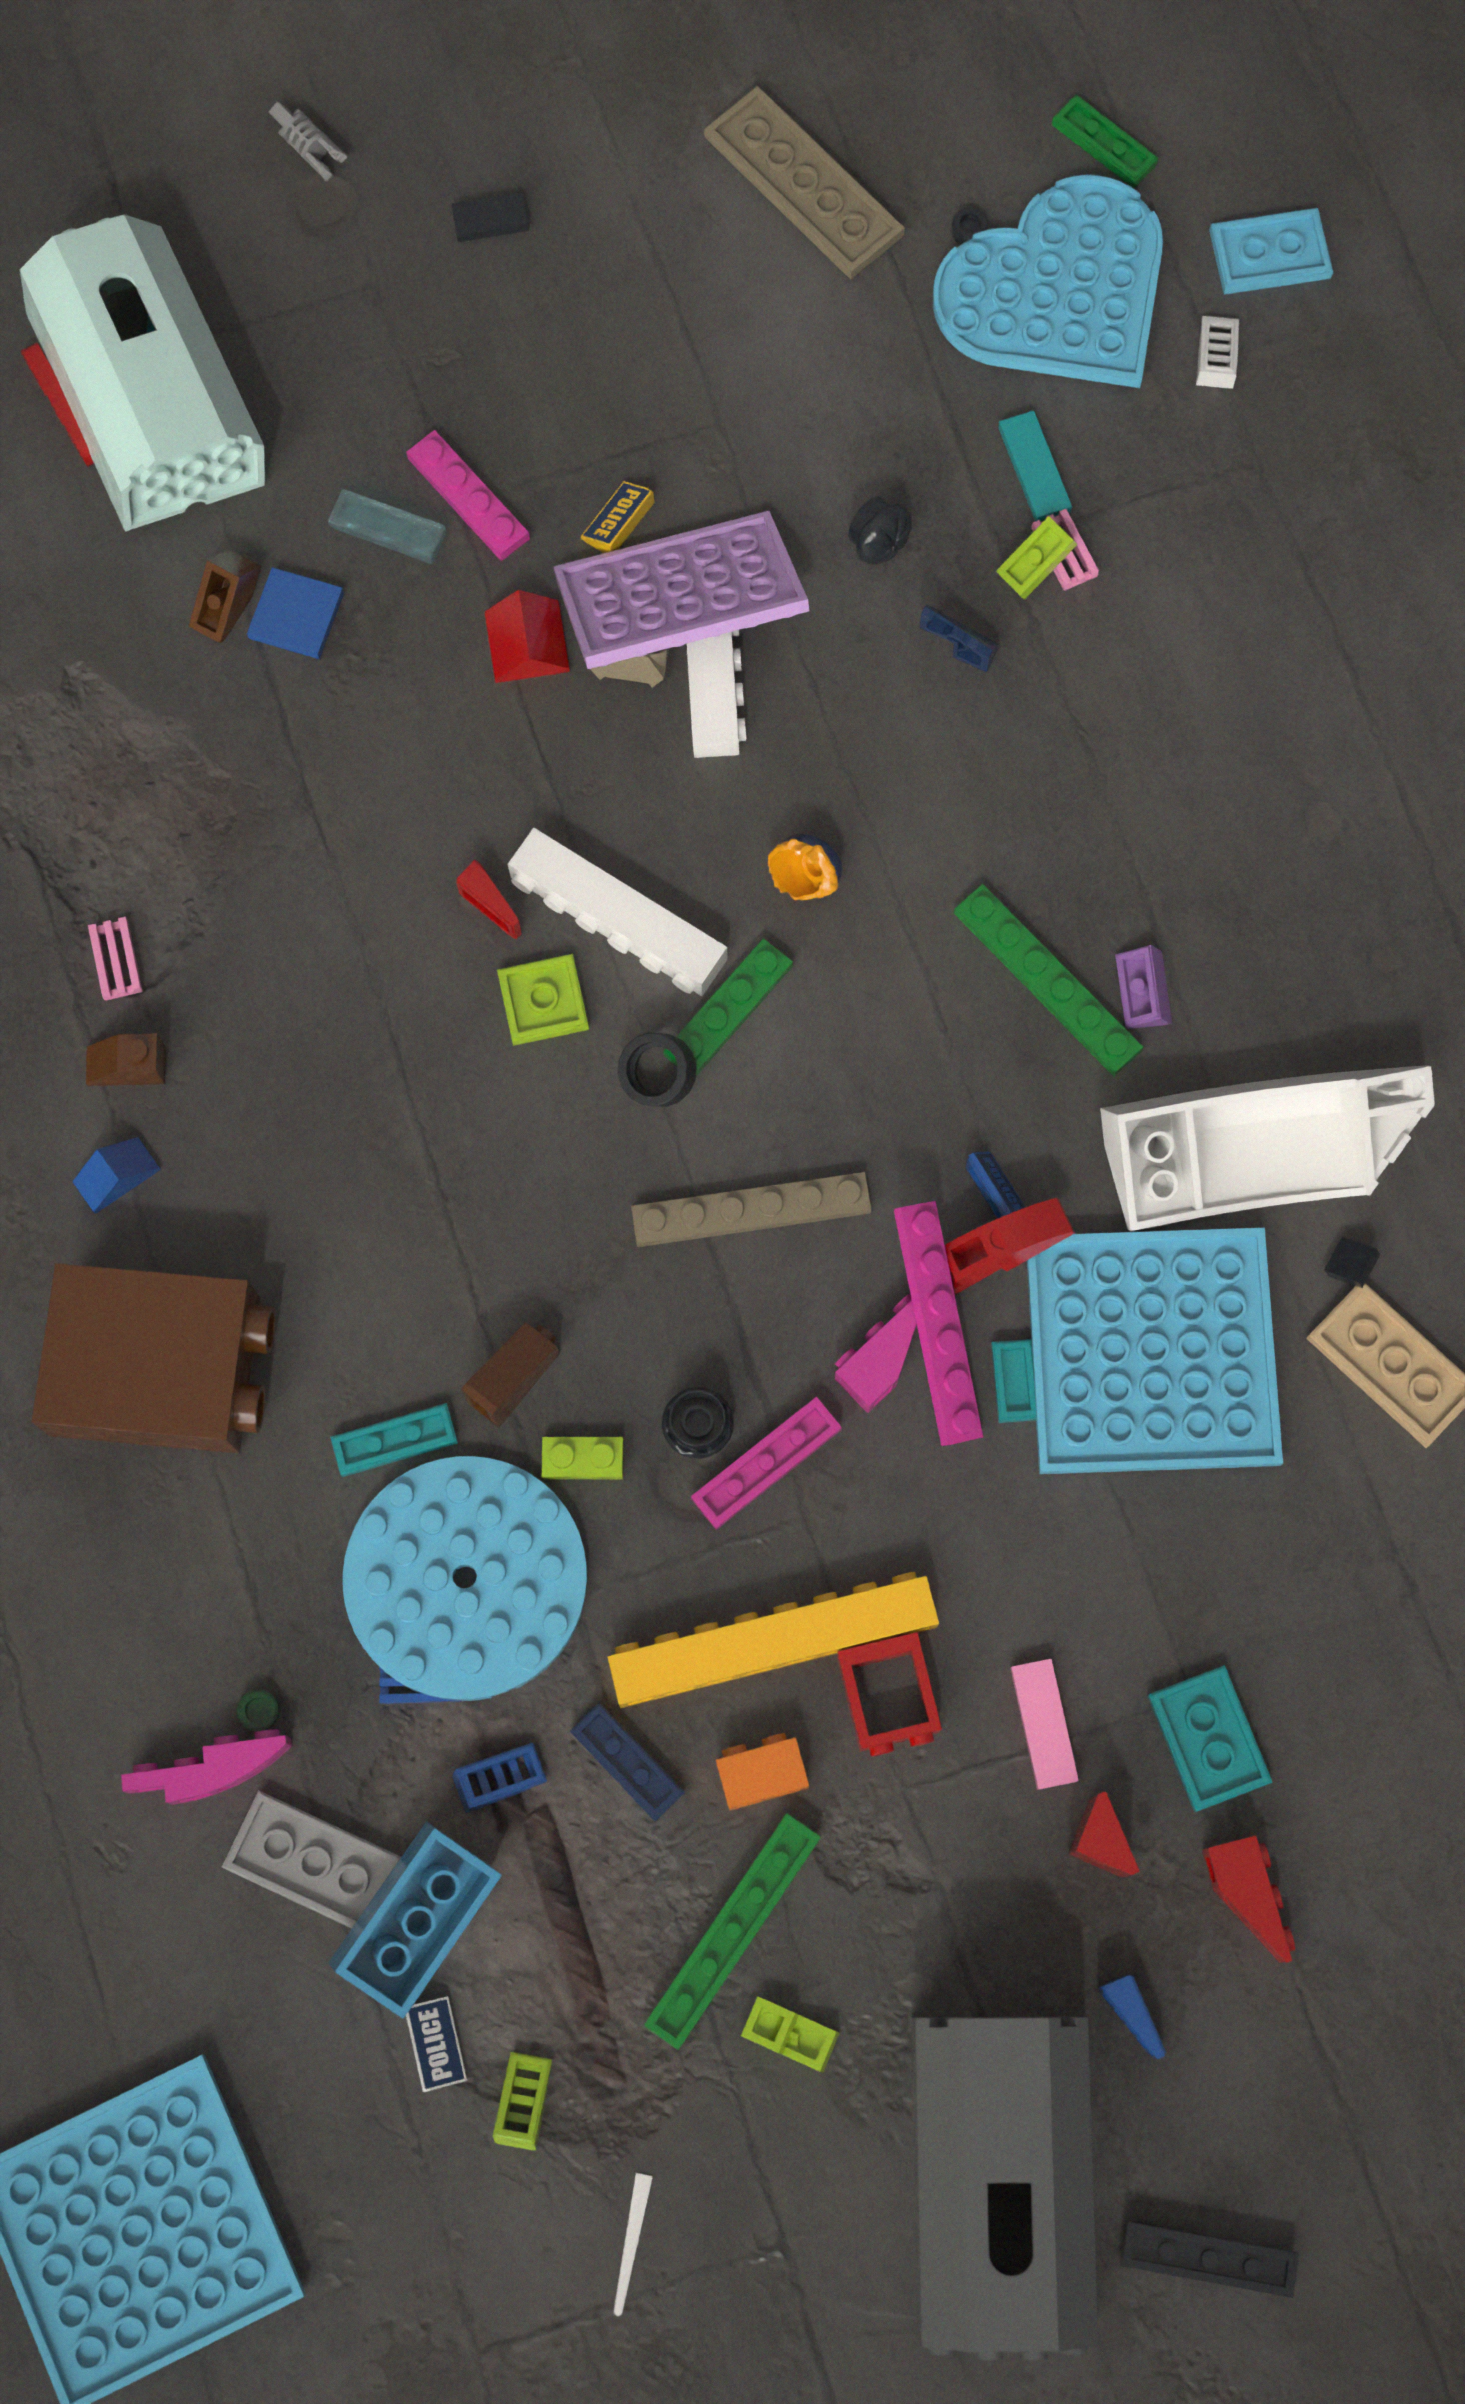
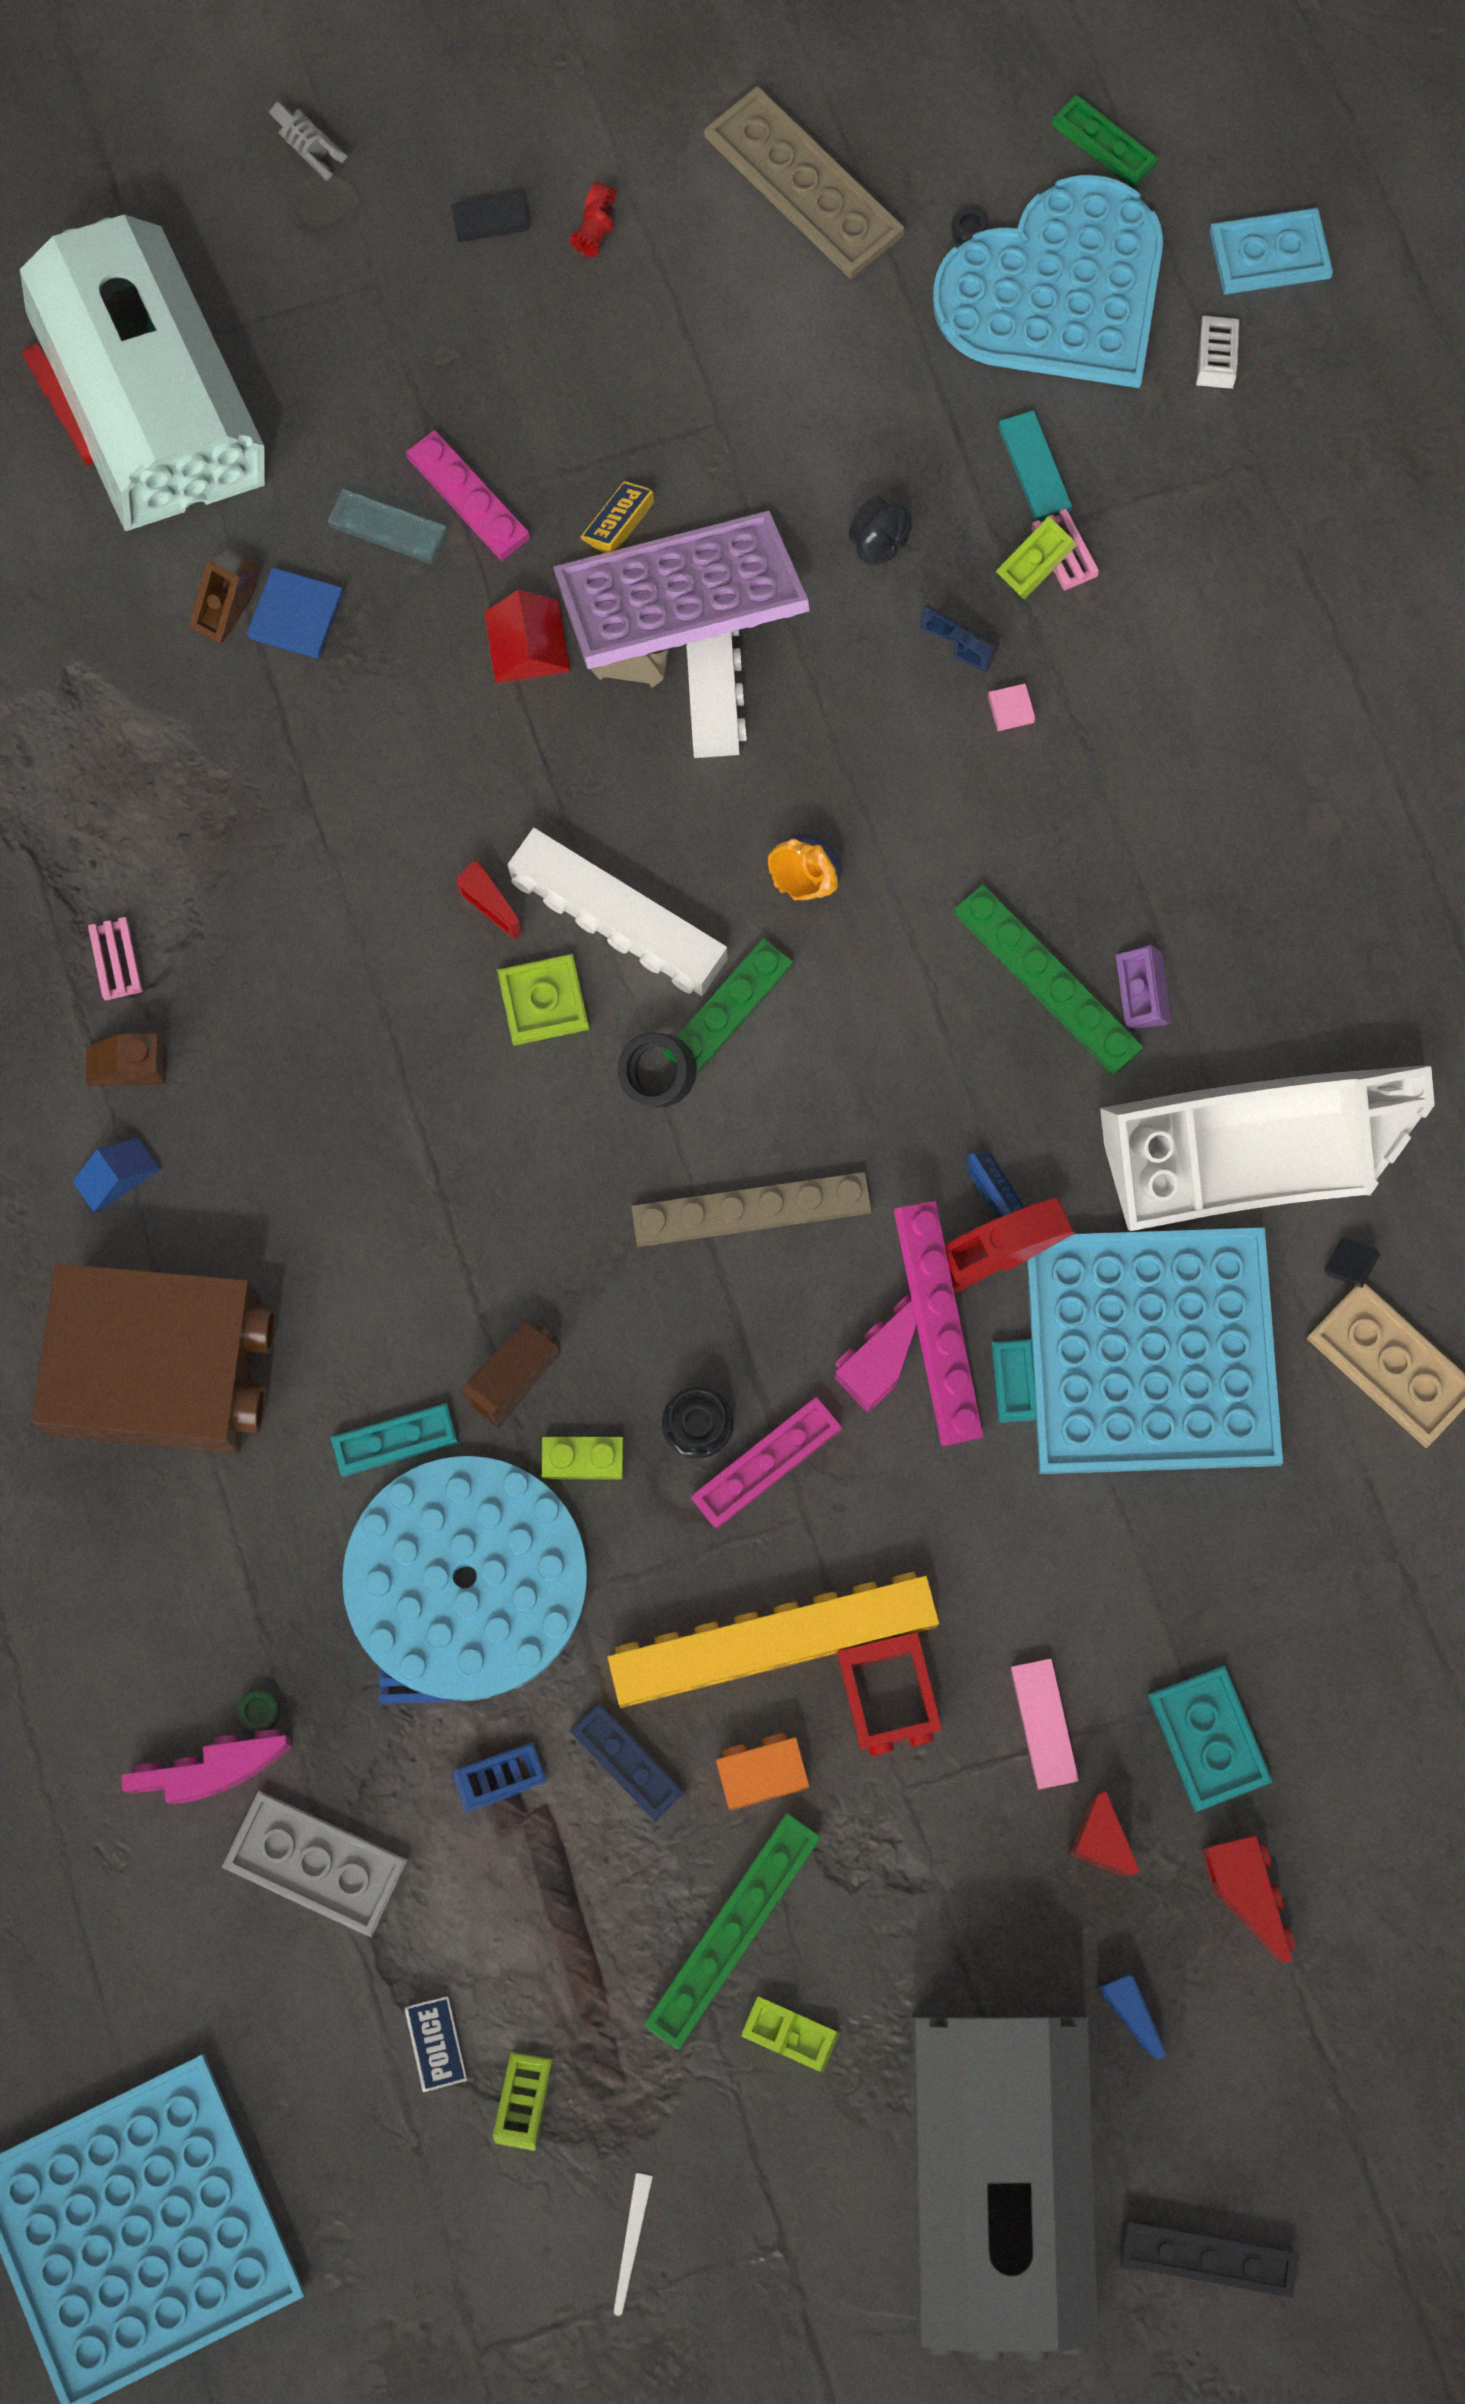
dark azure brick [328,1821,502,2019] -> none
none -> red connector [568,181,617,258]
none -> bright pink tile [988,684,1035,731]

